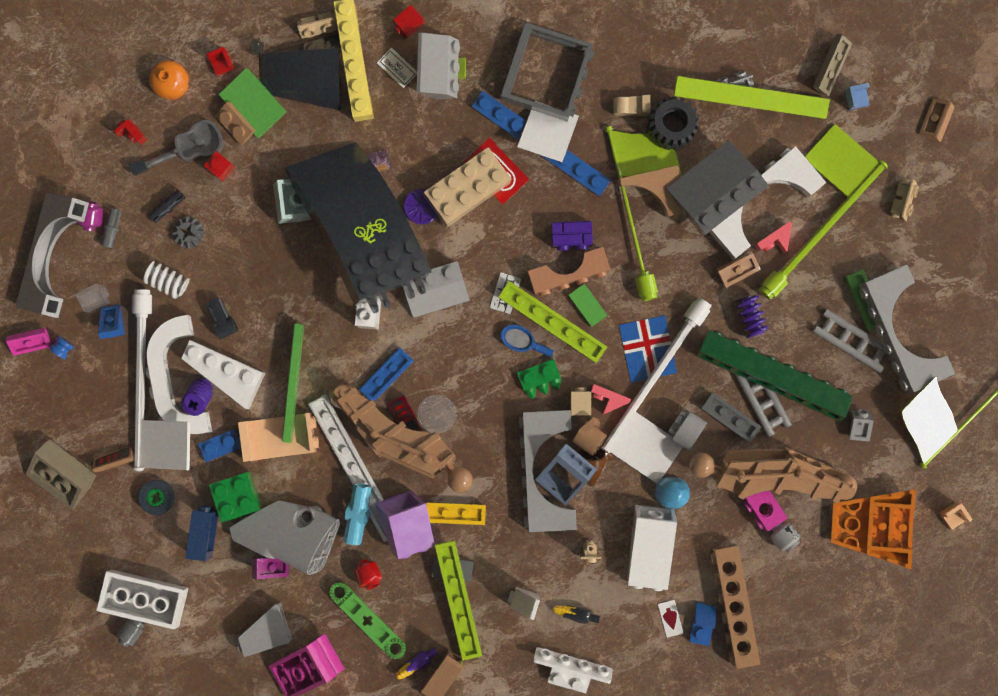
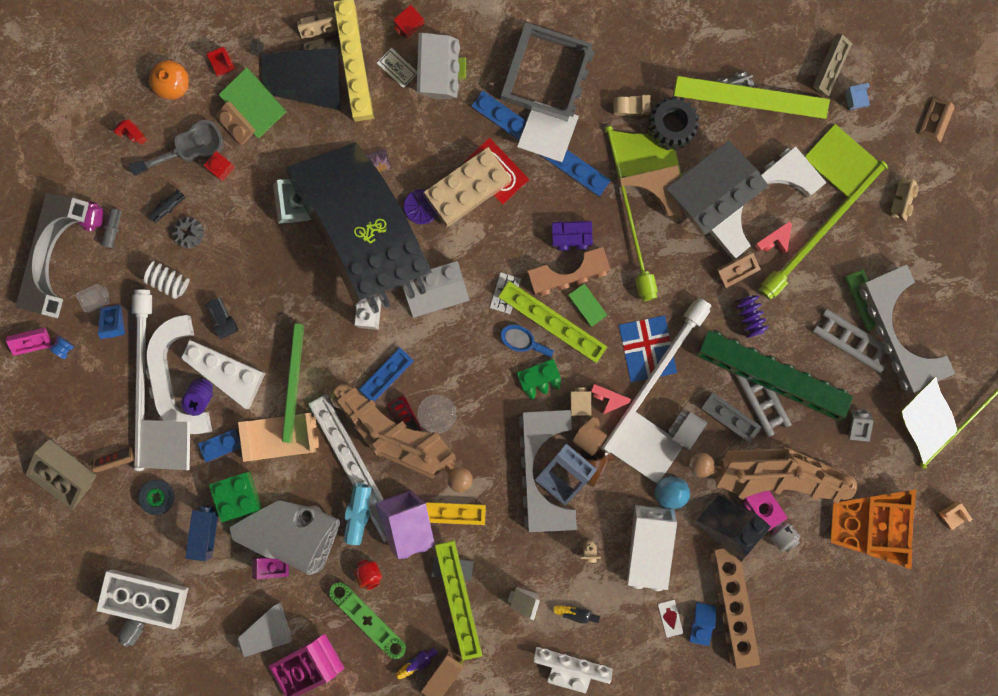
none -> black slope [695,495,771,562]

